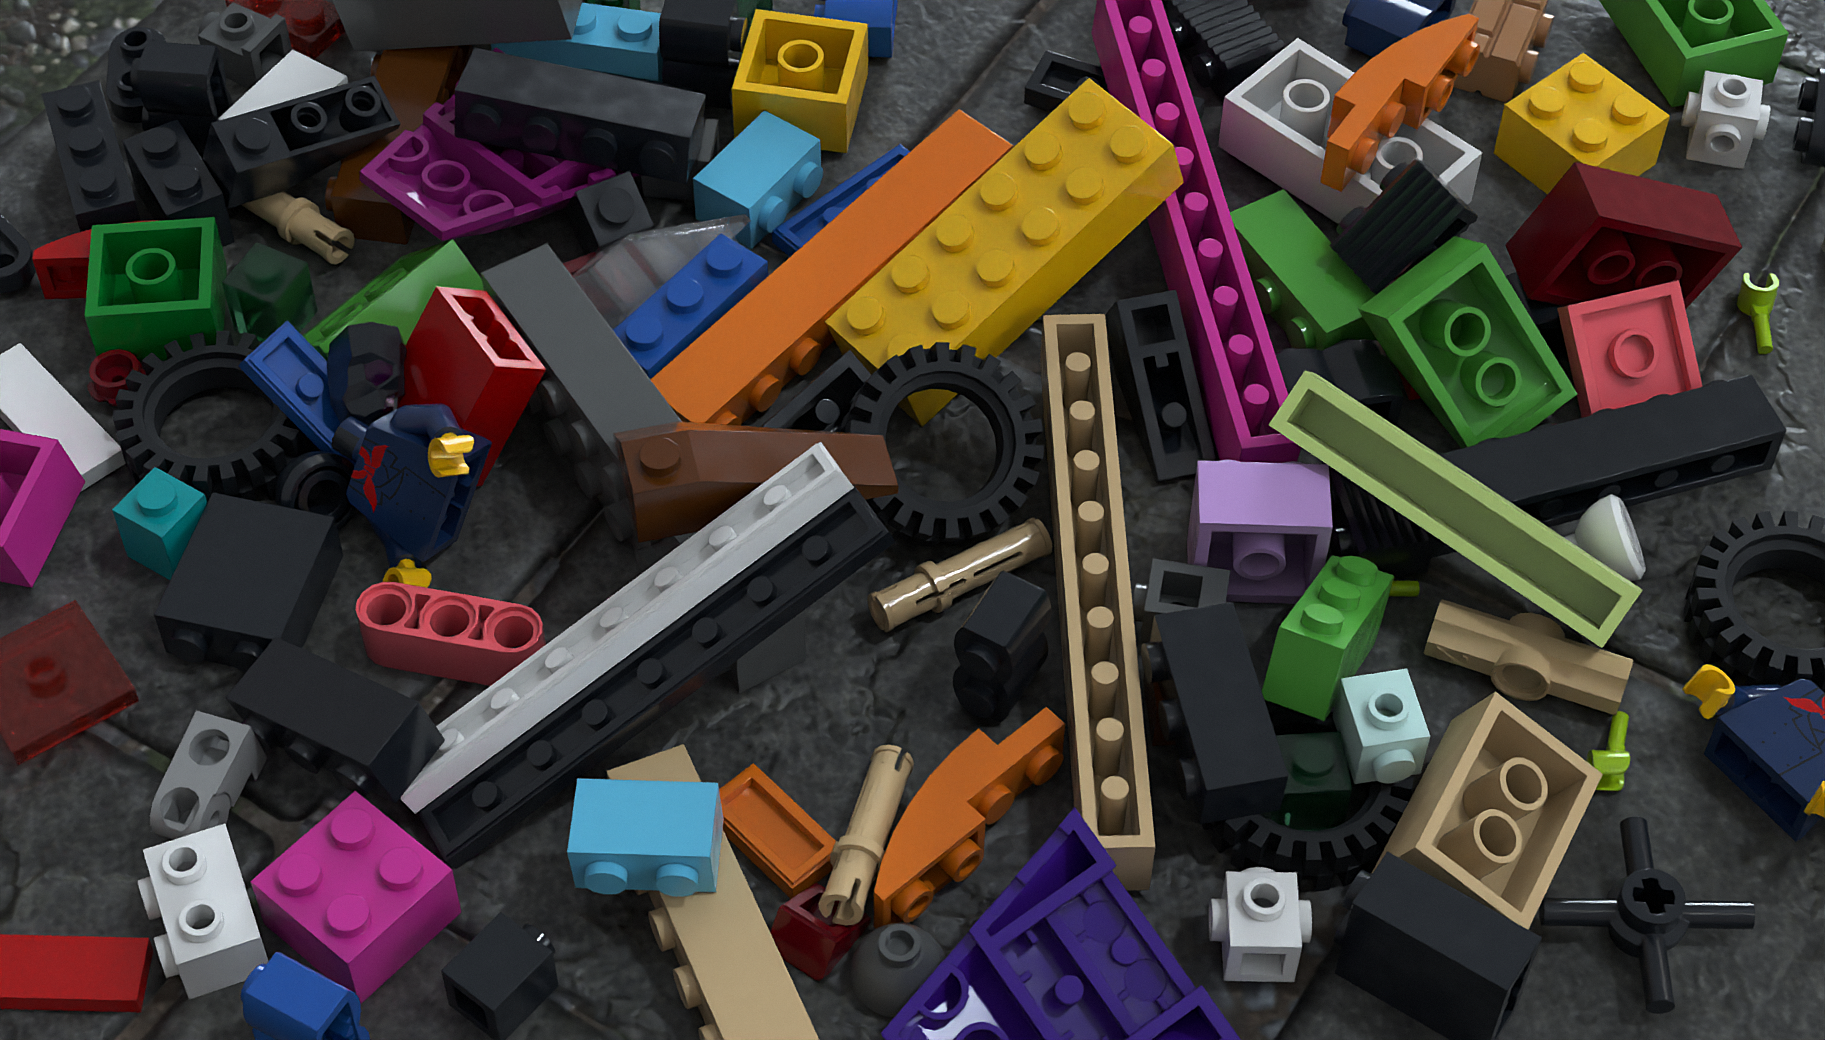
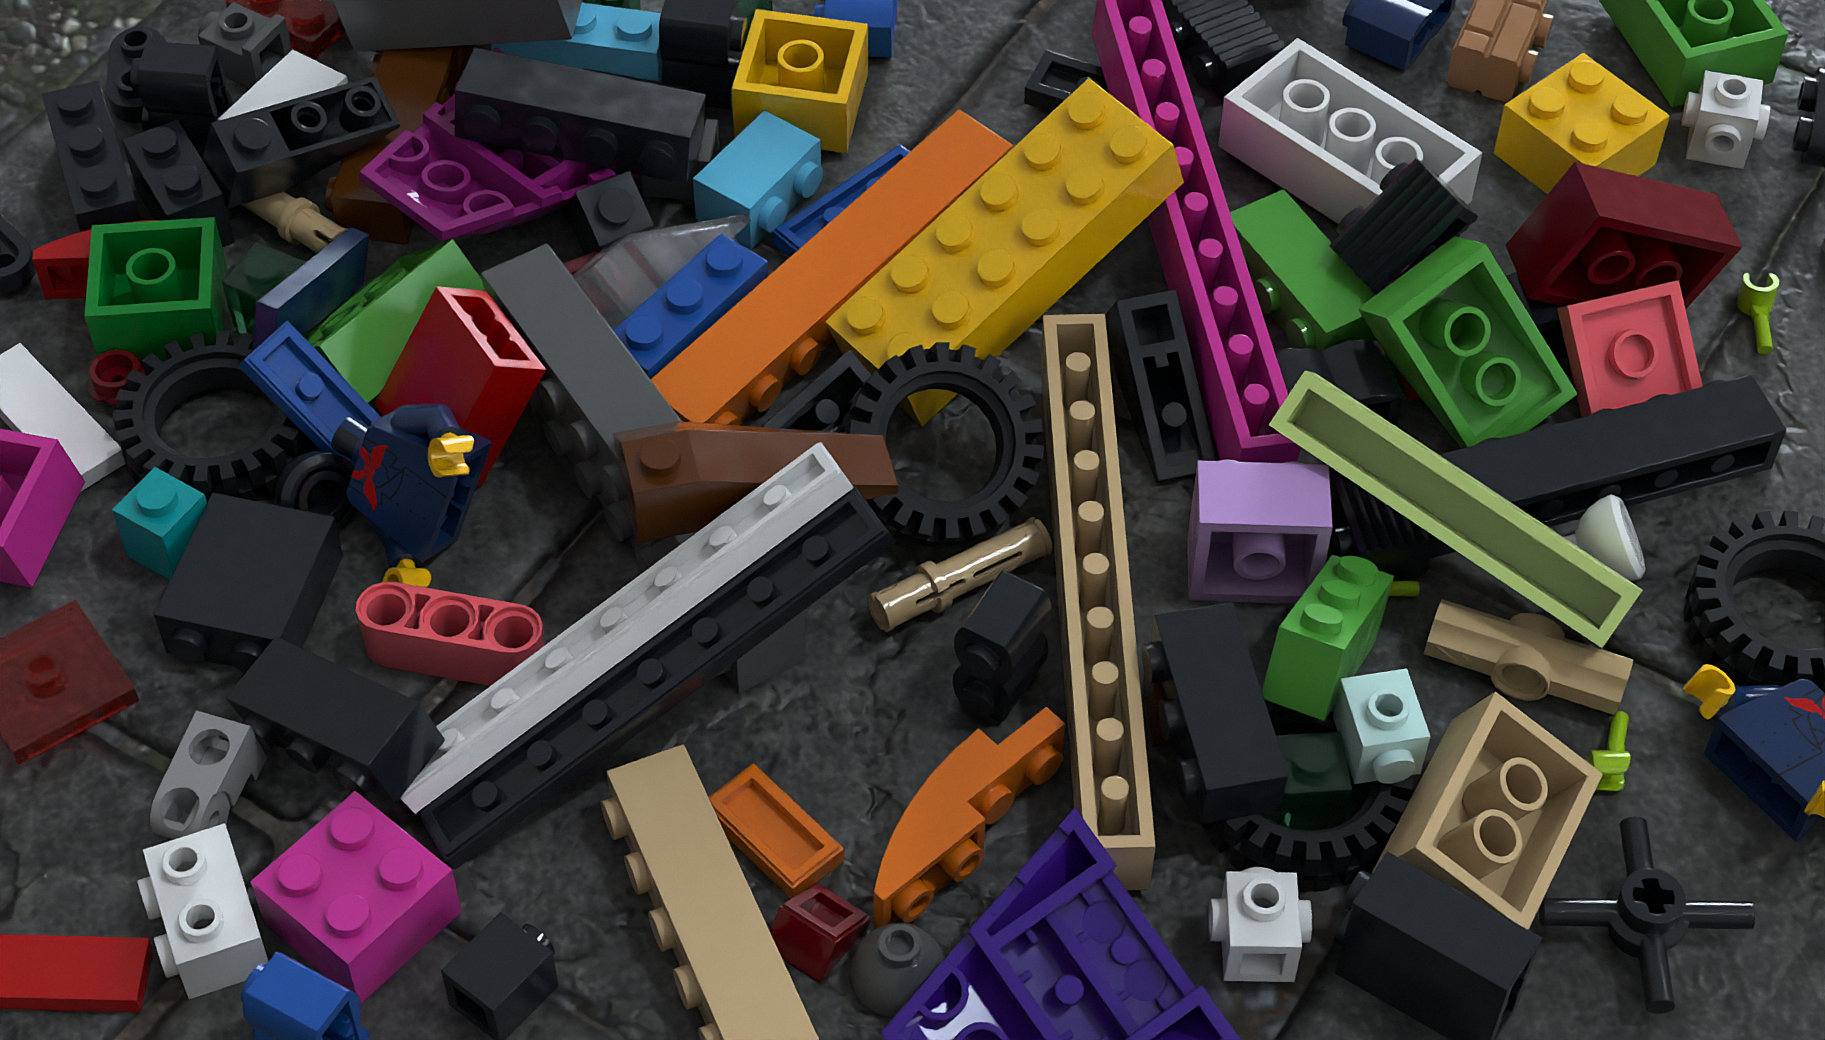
black rock [327,322,407,426] -> none
medium azure brick [567,778,724,897] -> none
tan pin [819,745,914,926] -> none
dark grey brick [1132,558,1231,642] -> none
orange slope [1320,13,1480,192] -> none
none -> dark blue tile [252,227,370,351]

